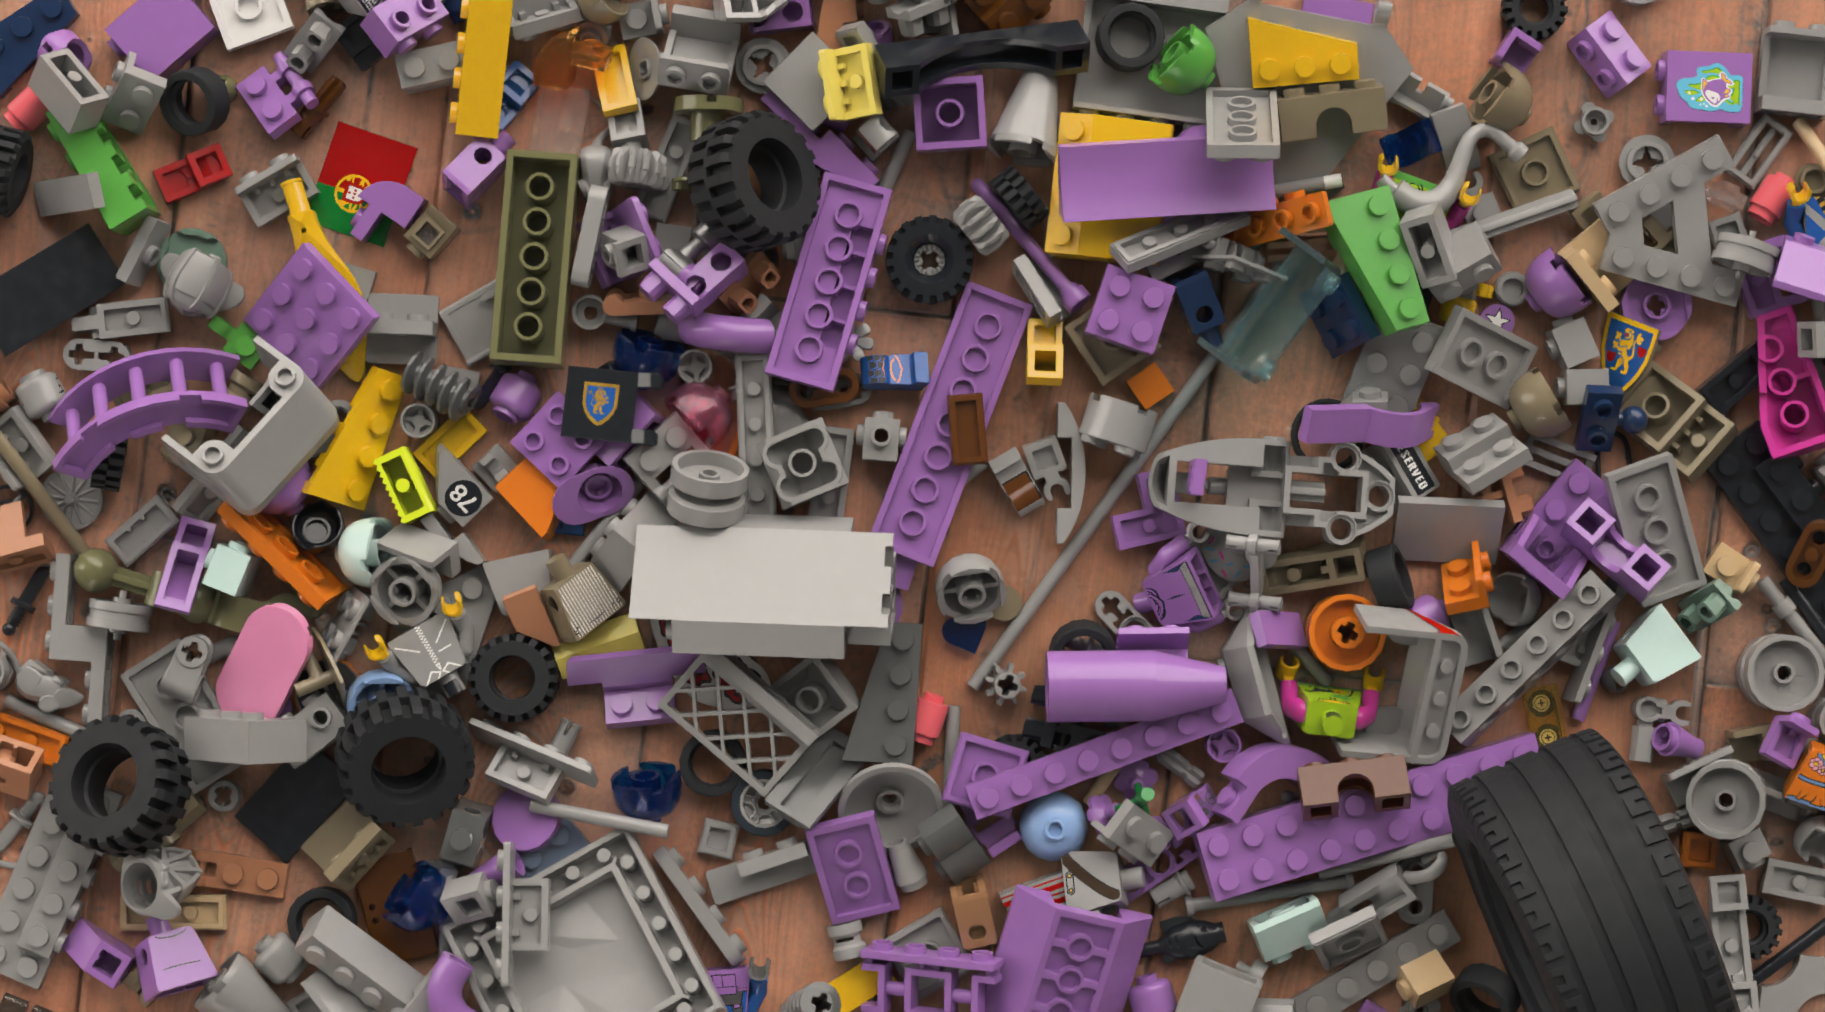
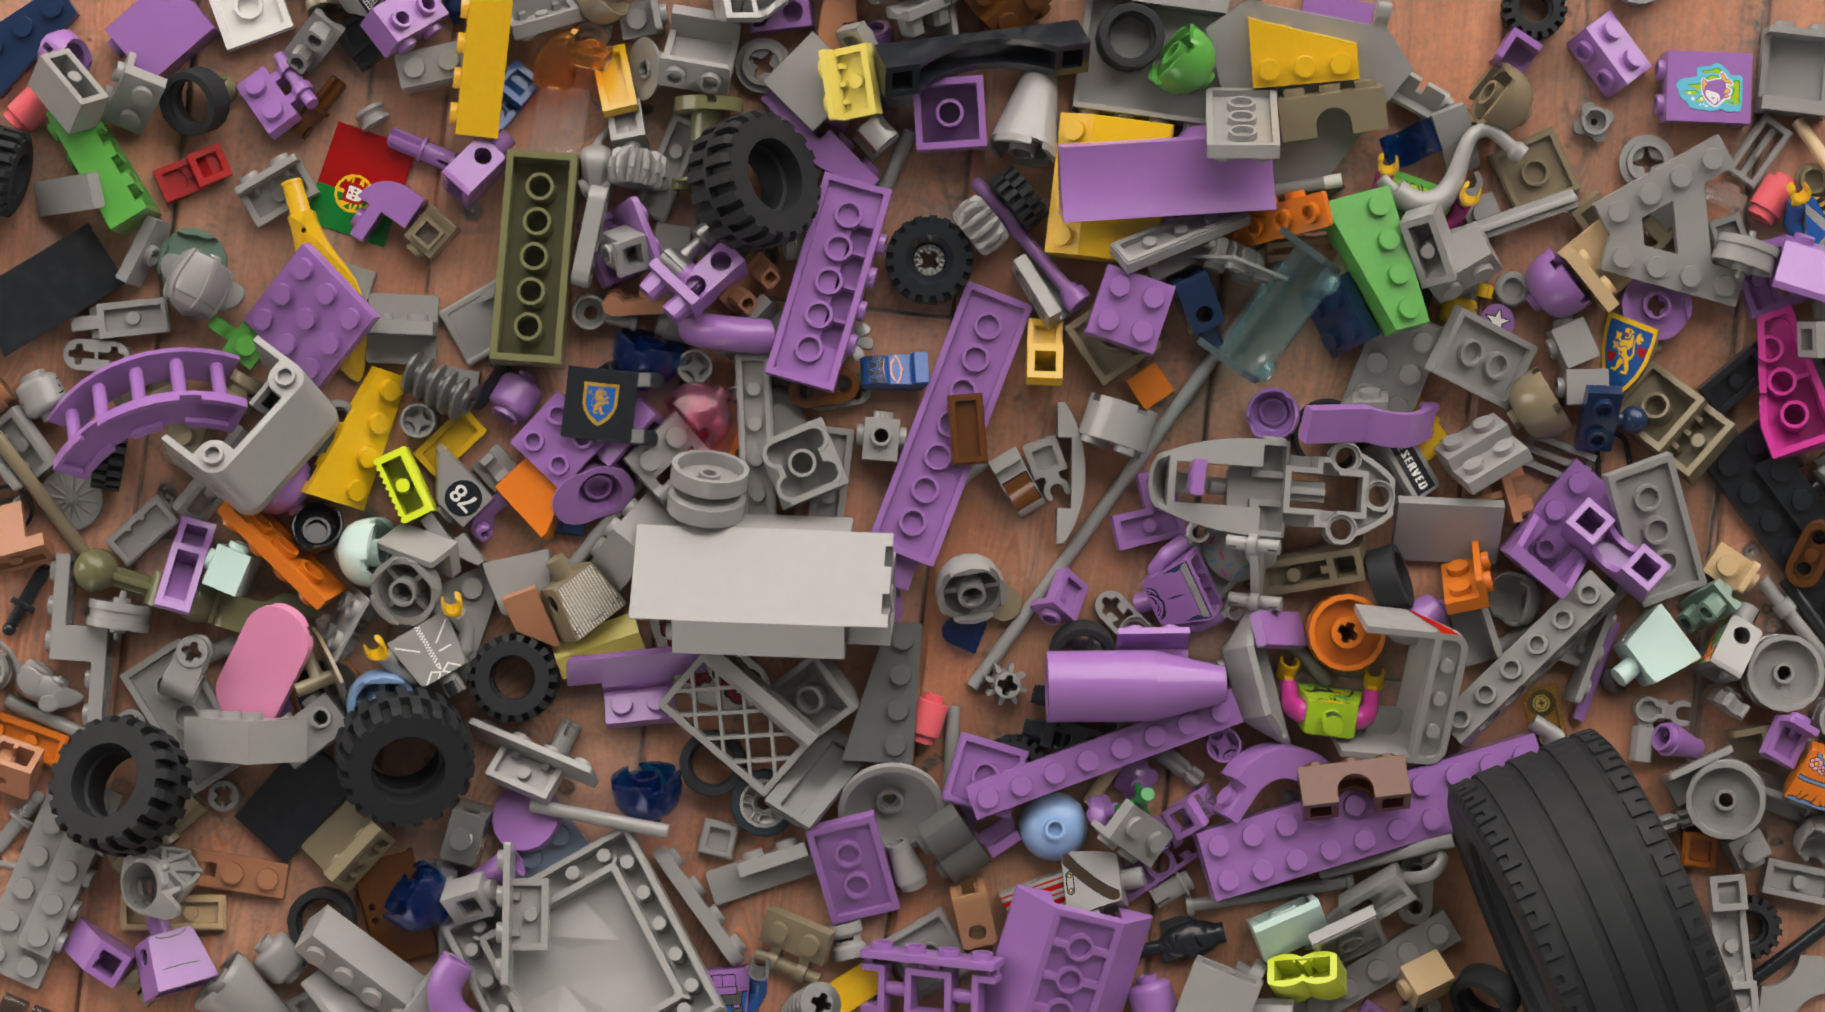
none -> light grey bush [354,101,391,132]
none -> medium lavender axle [387,127,458,170]
none -> medium lavender arm [471,492,509,542]
none -> dark tan plate [753,905,836,985]
none -> medium lavender bracket [1030,567,1089,626]
none -> medium lavender hair [1246,387,1300,439]
none -> neon yellow brick [1267,951,1347,1003]
none -> light grey arm [1528,714,1565,746]
none -> light grey torso [1689,602,1763,686]
none -> light grey plate [1705,687,1751,721]

